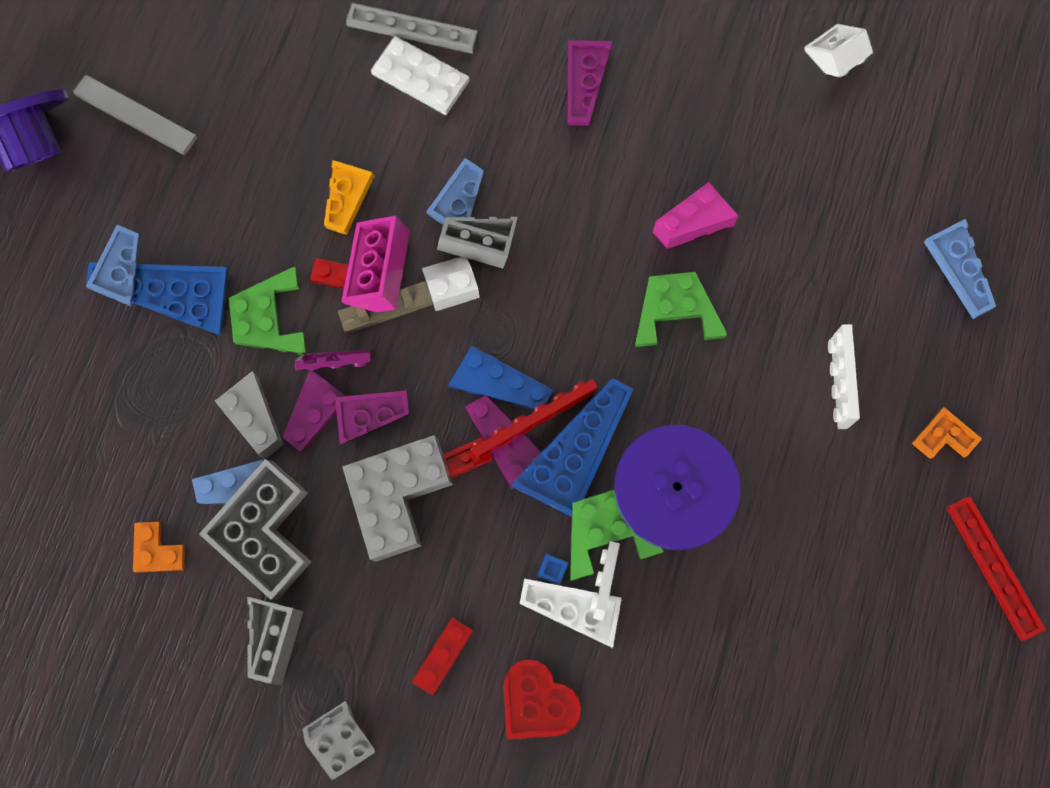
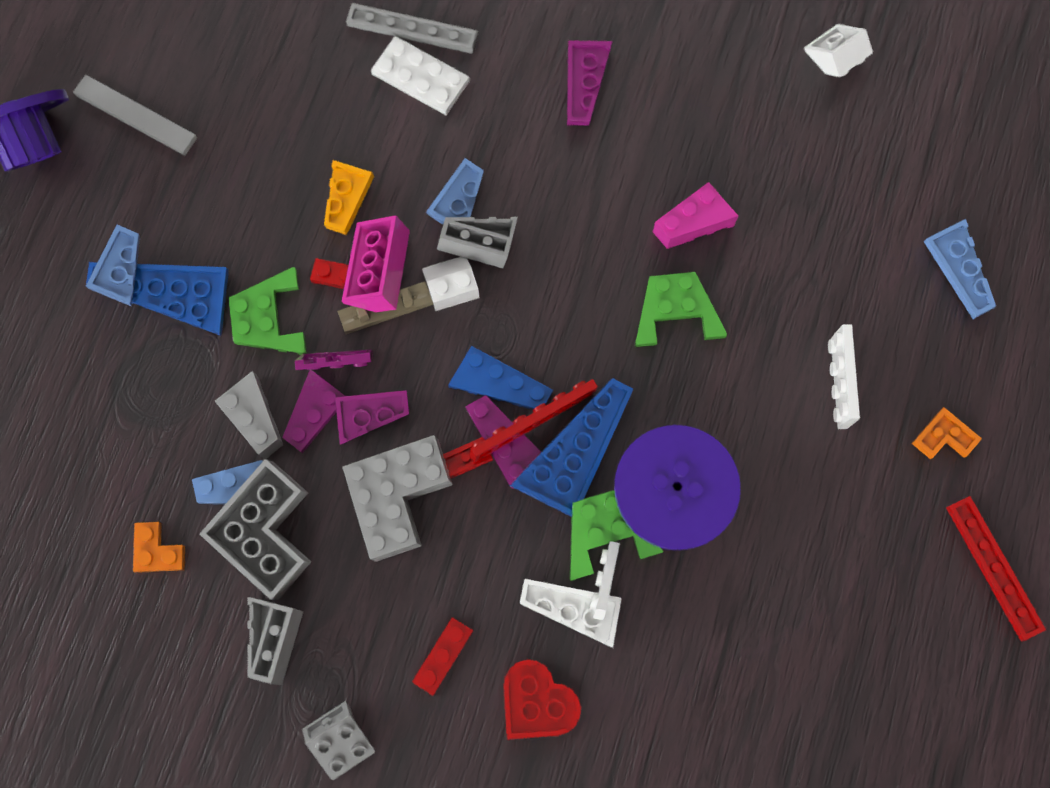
blue tile [537,553,569,586] -> none

